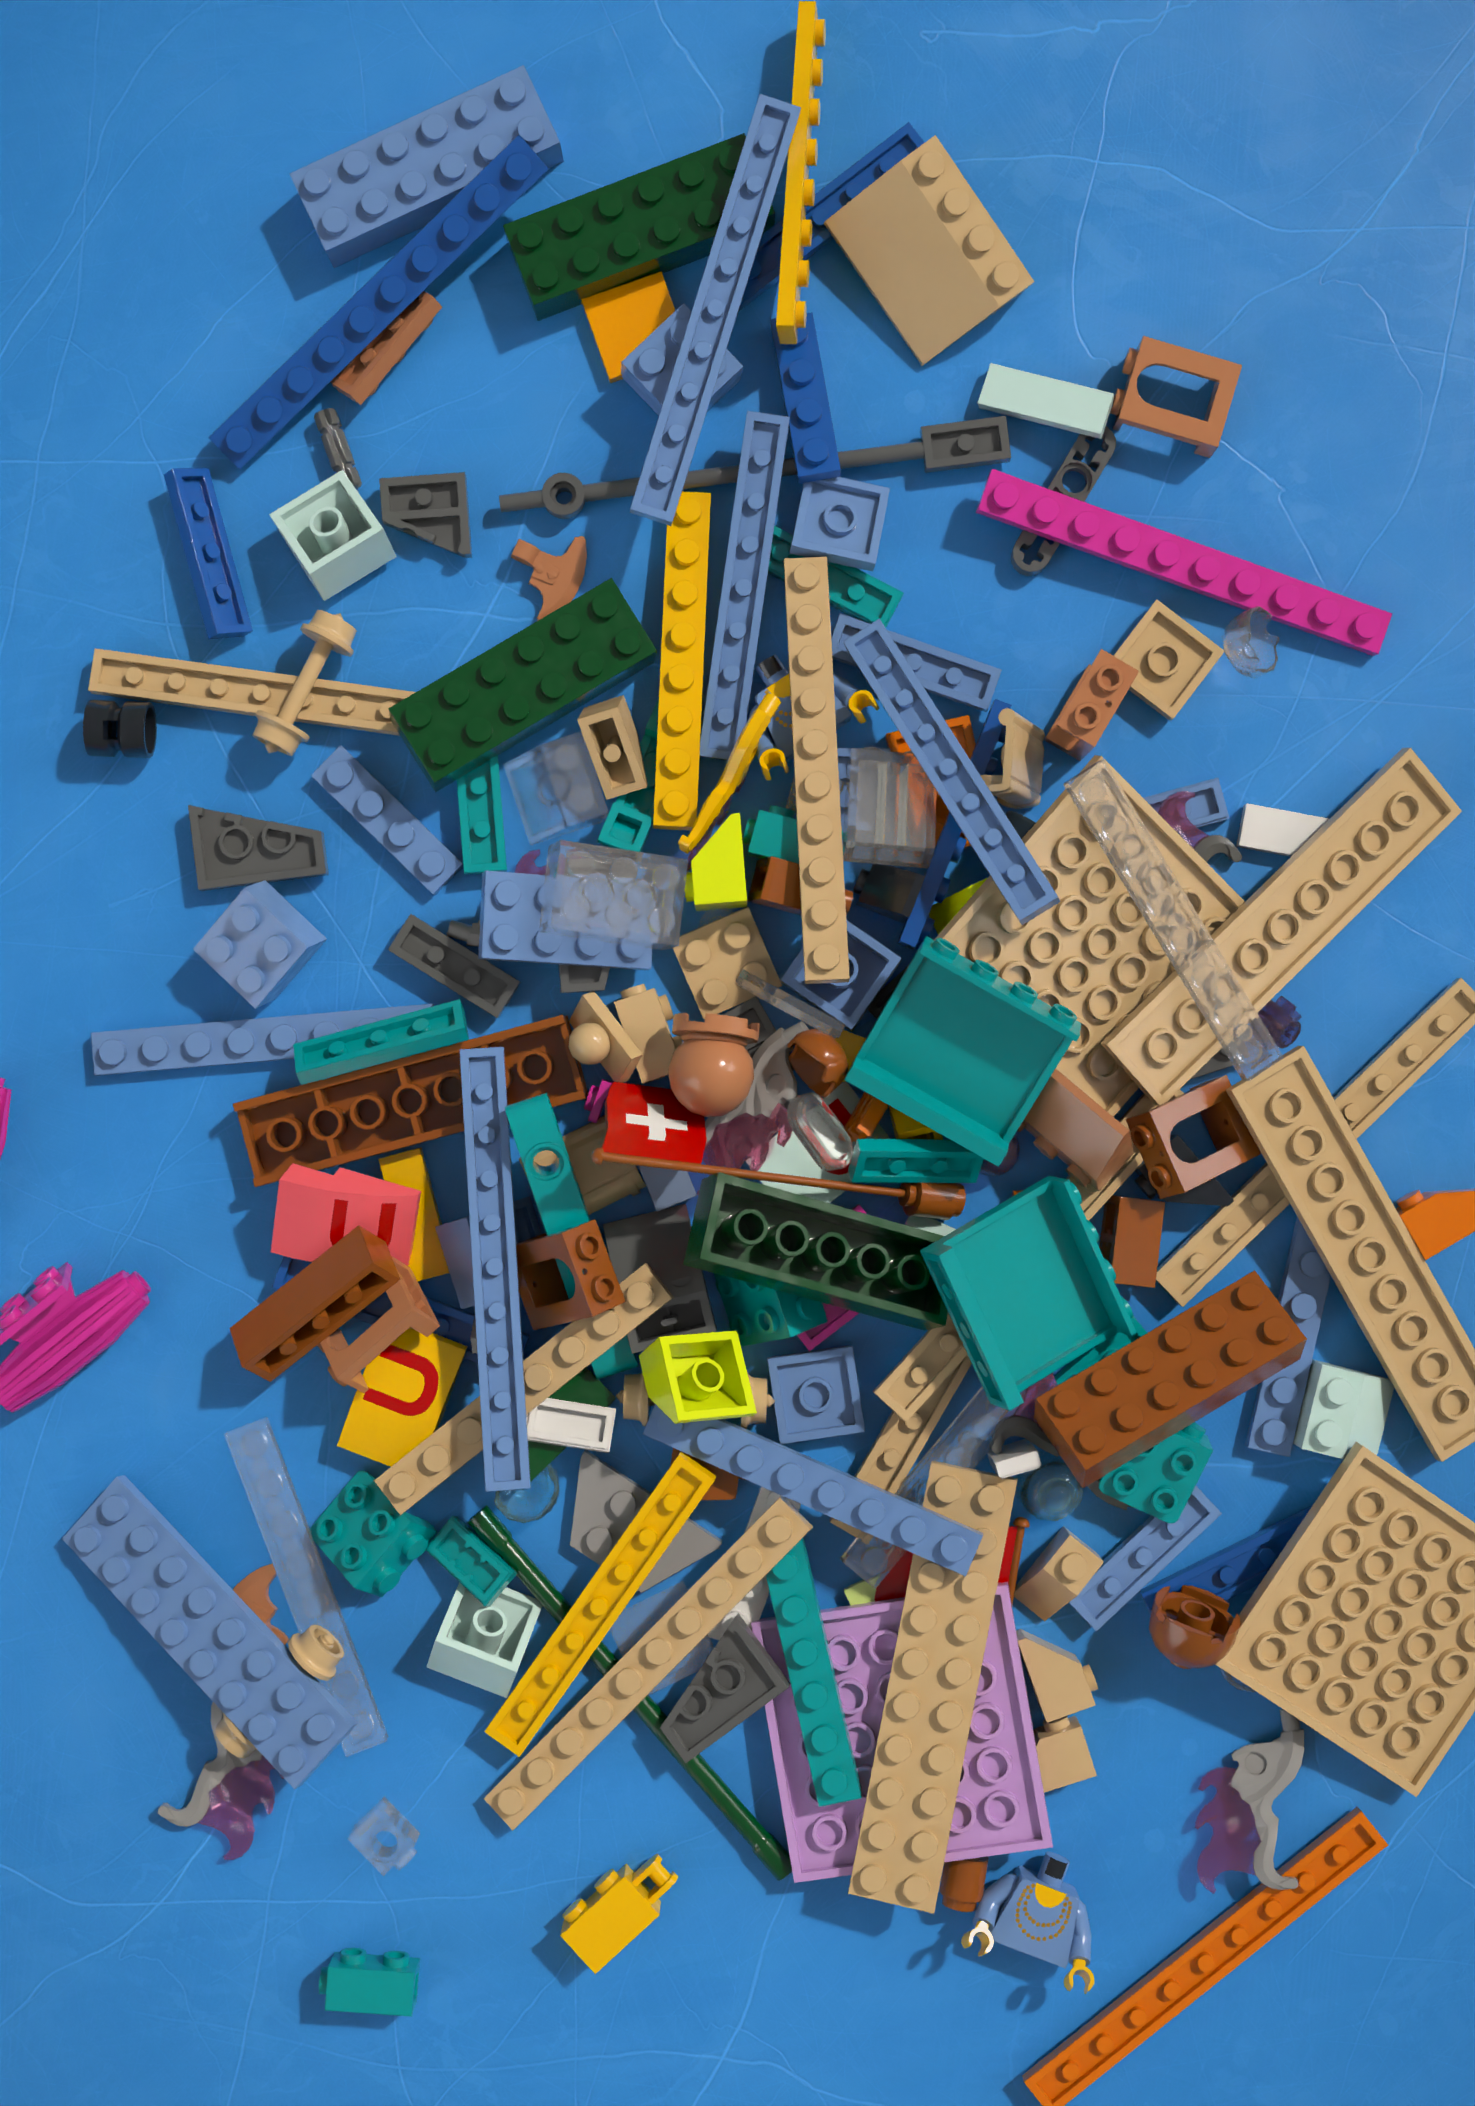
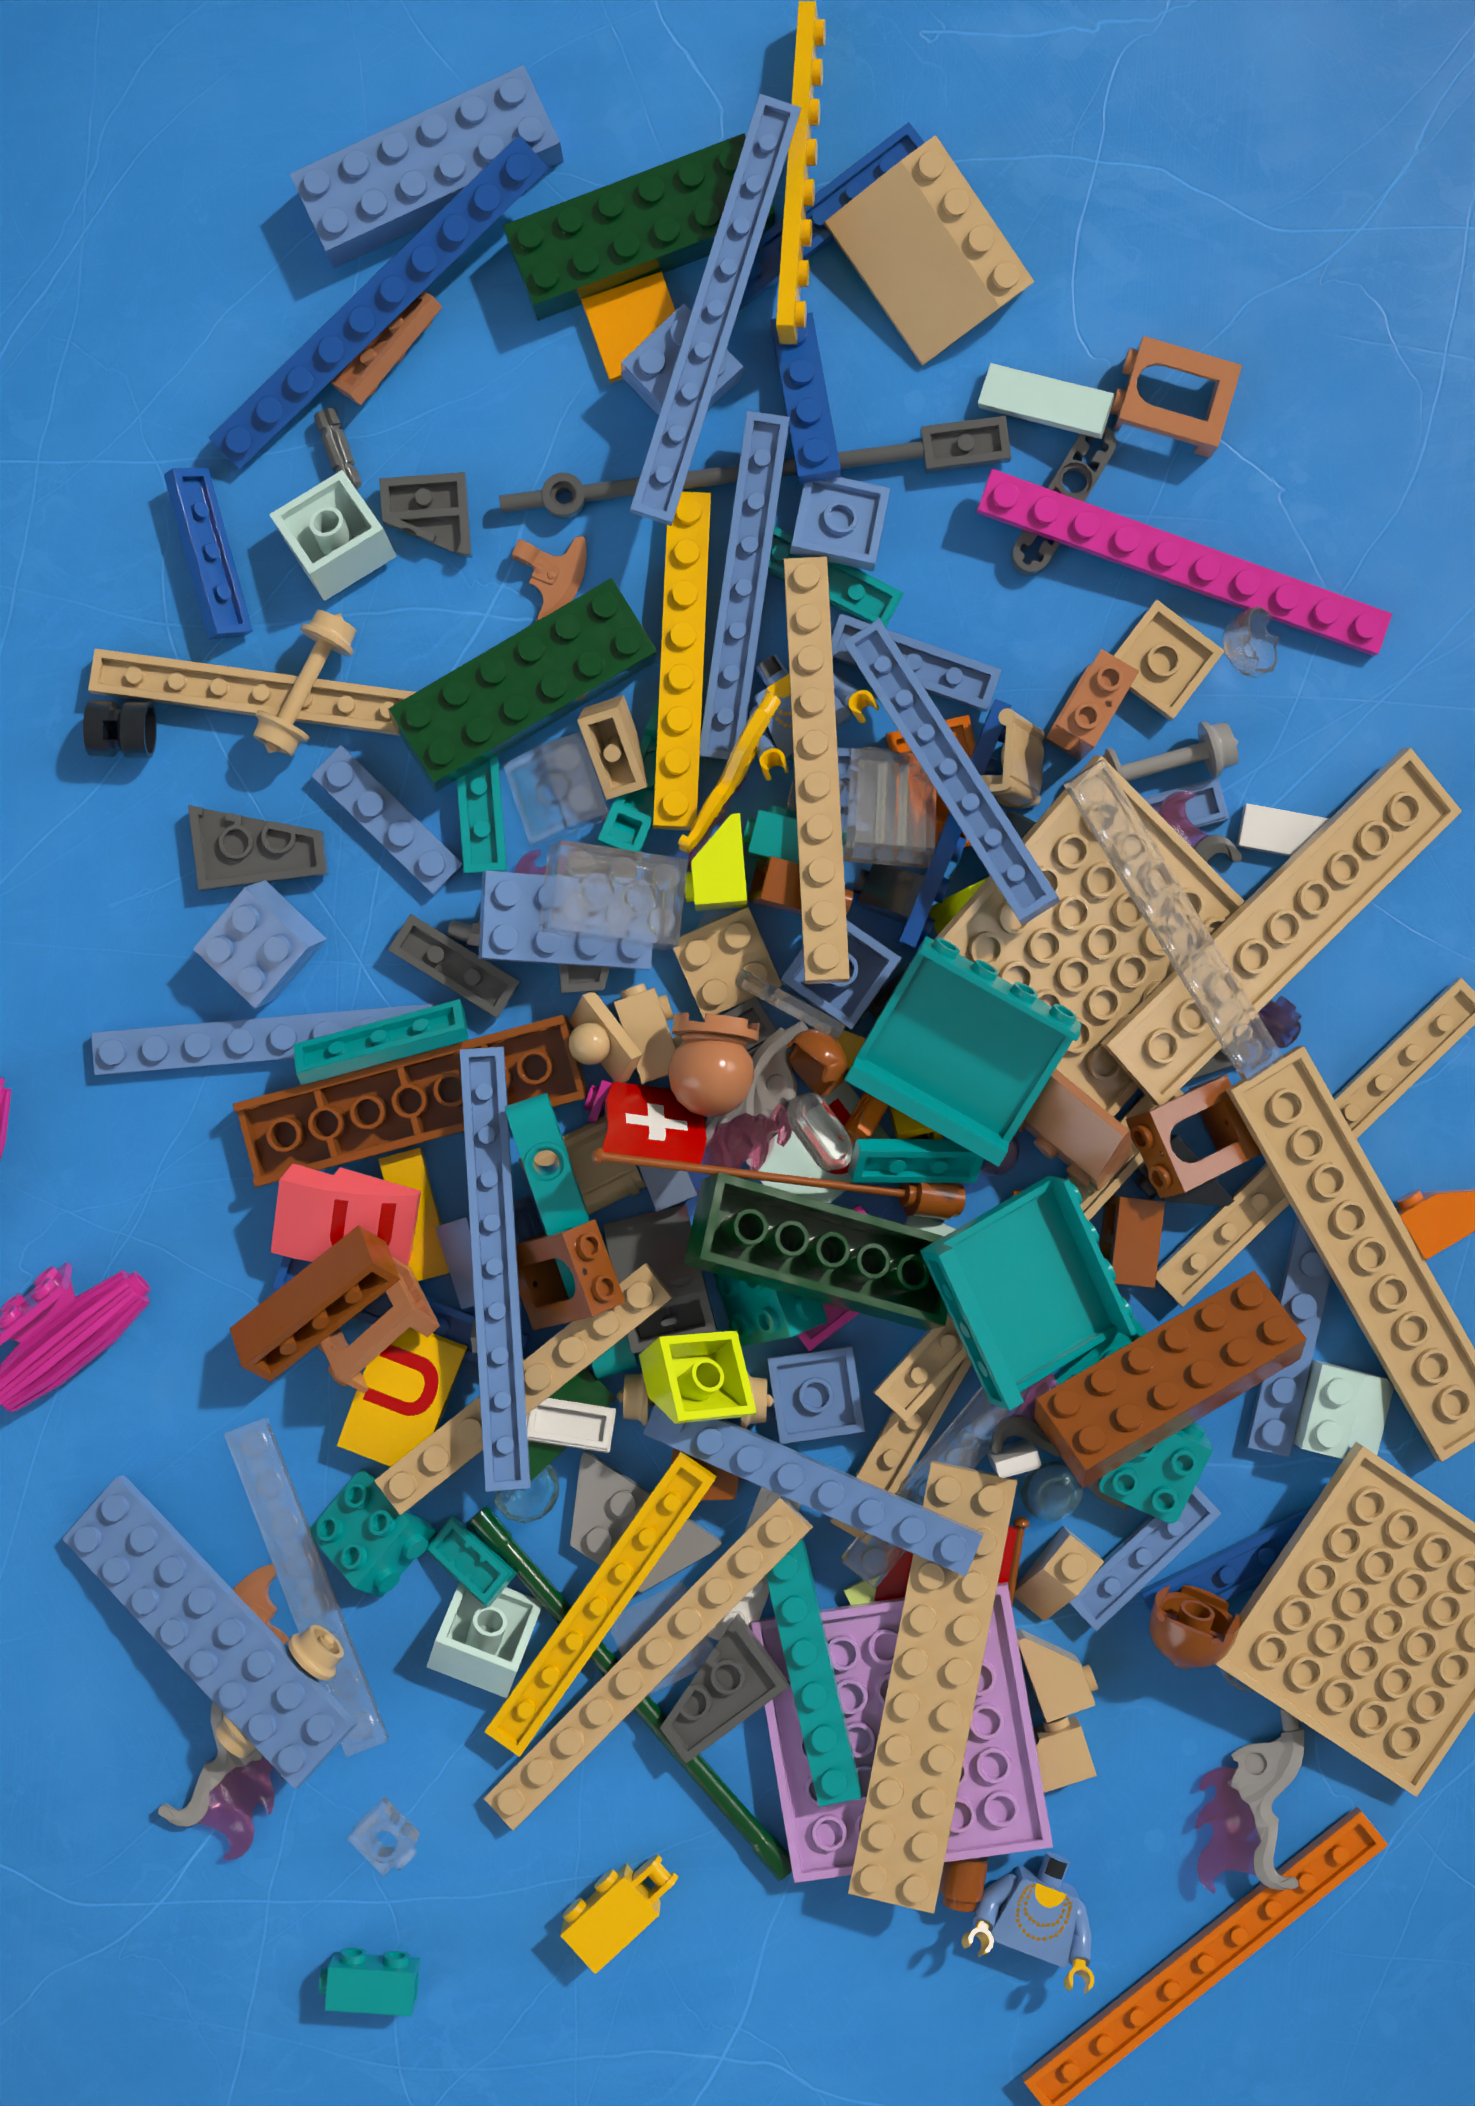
none -> light grey piece [1088,721,1239,781]

